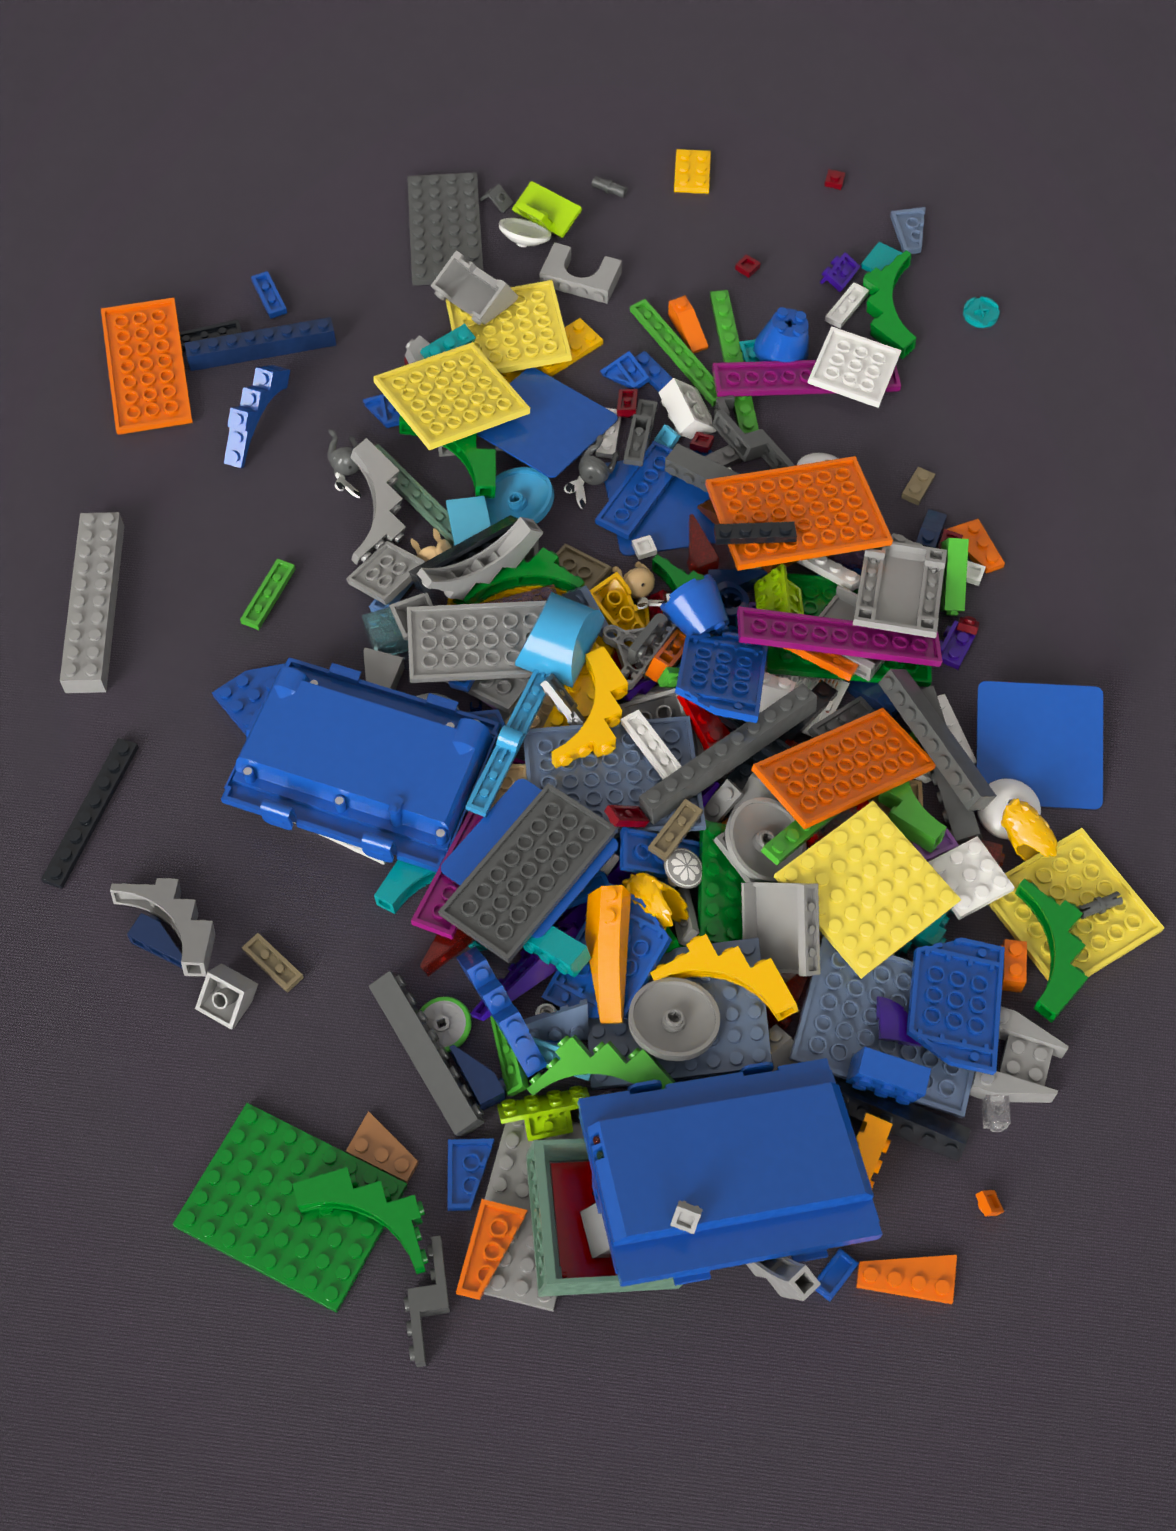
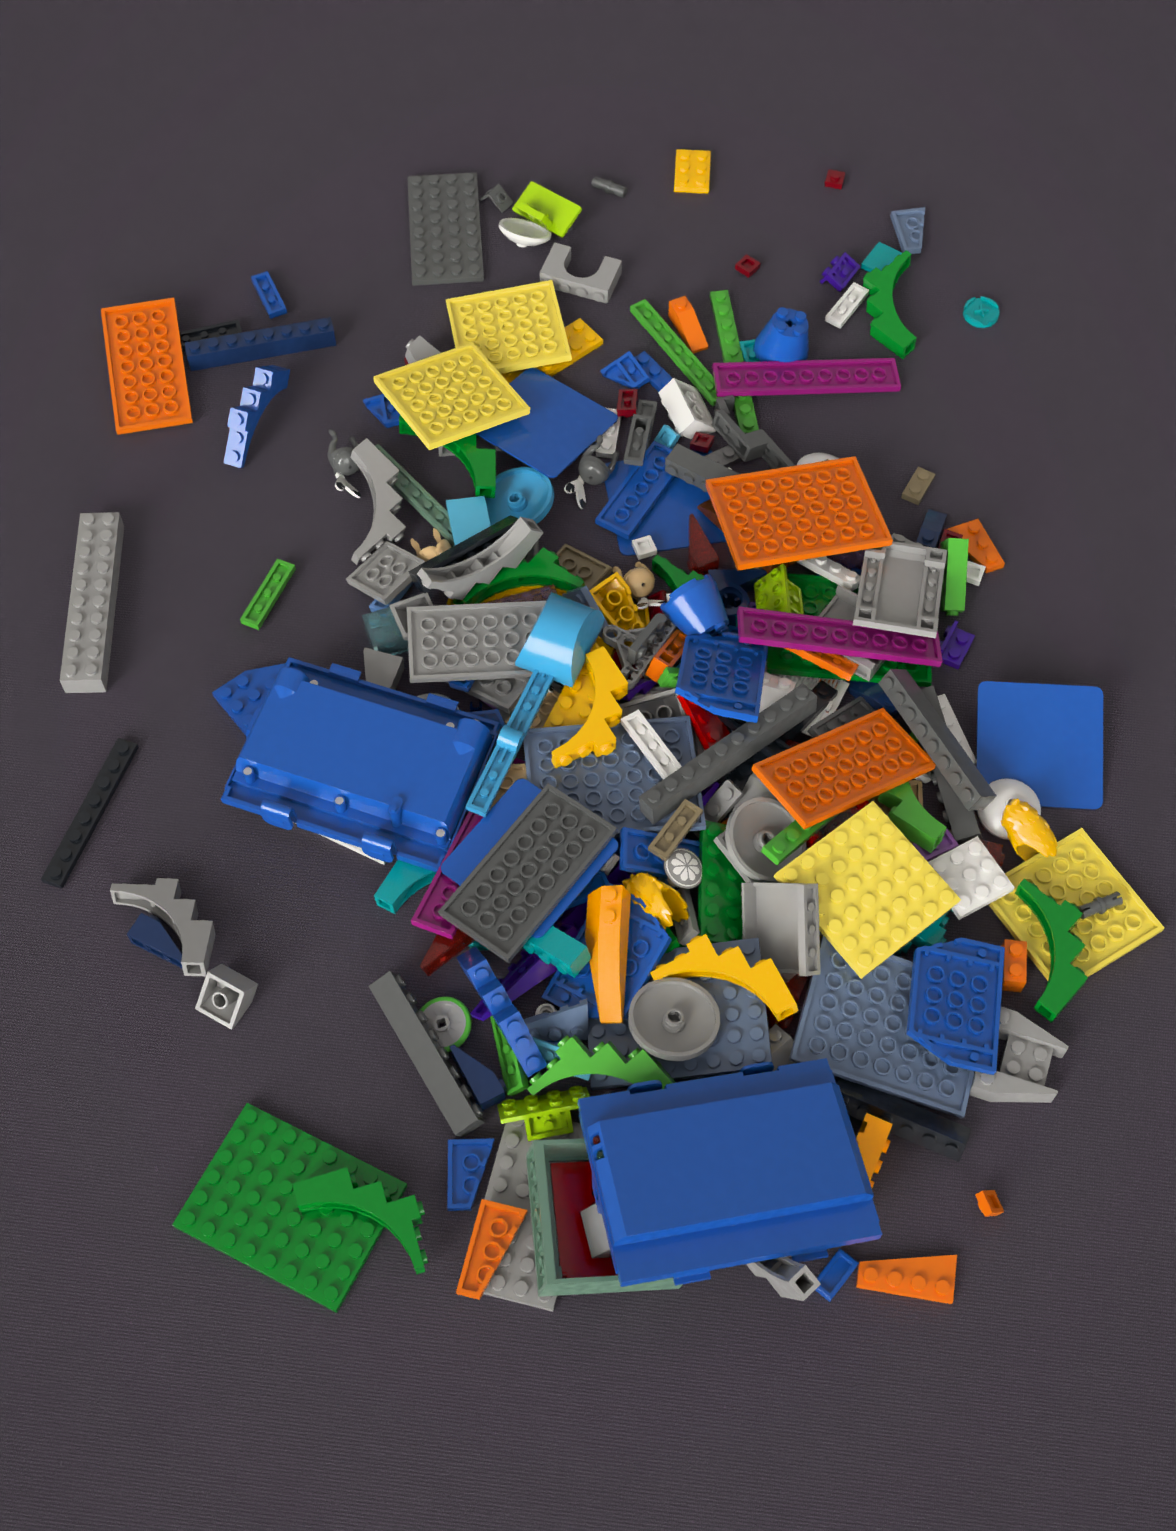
dark tan plate [242,933,304,993] -> none
medium nougat wing [346,1111,419,1184] -> none
dark grey bracket [404,1235,450,1368] -> none
teal plate [420,324,476,358] -> none
light grey windscreen [431,250,519,326] -> none
dark grey hinge [540,673,586,725] -> none
dark red plate [604,805,650,828] -> none
light grey tile [670,1200,703,1234] -> none
black plate [714,522,797,545] -> none
white plate [808,326,901,408] -> none
blue brick [846,1047,931,1105] -> none
dark purple brick [876,996,921,1046] -> none
dark red plate [956,616,980,635] -> none
clear brick [982,1095,1011,1132] -> none

